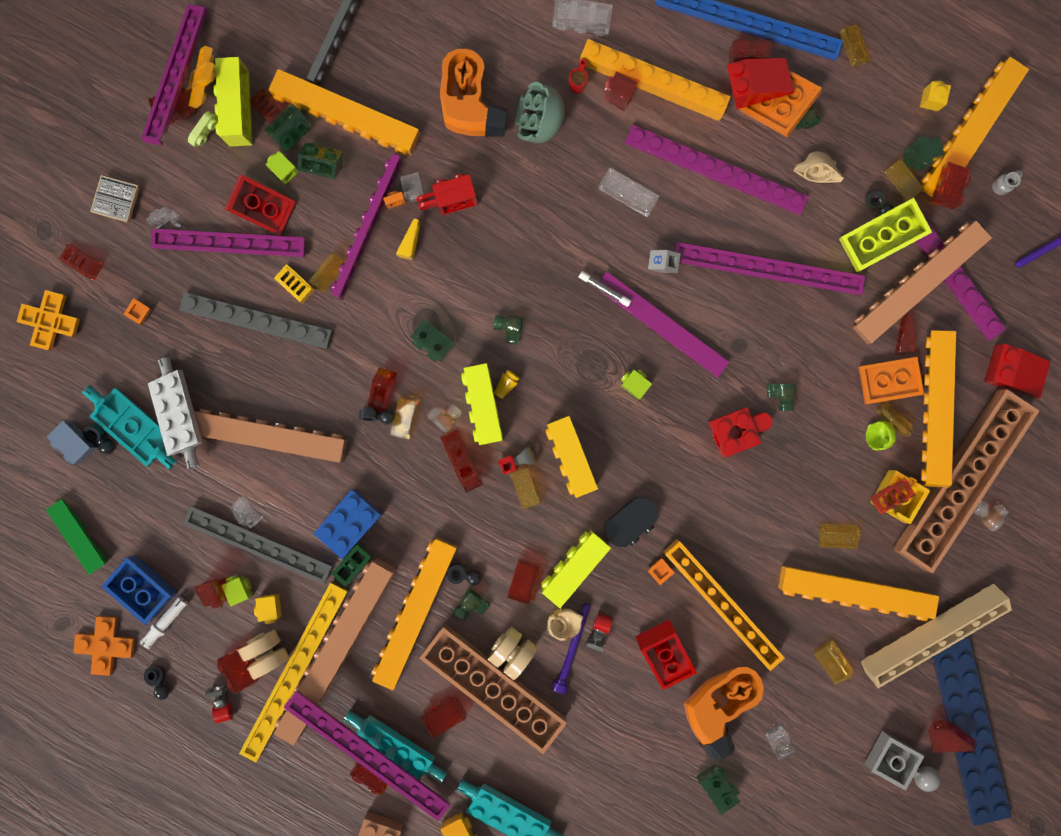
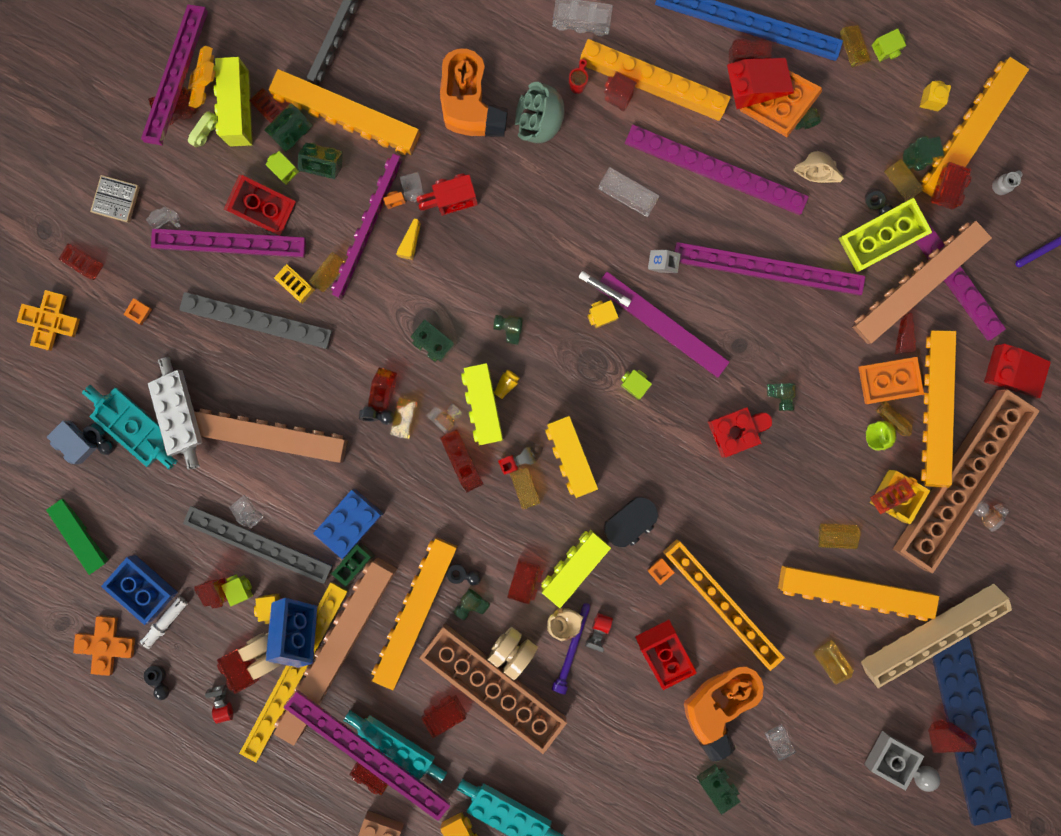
none -> blue brick [266,598,317,668]
none -> yellow brick [587,300,618,328]
none -> lime brick [871,29,906,62]

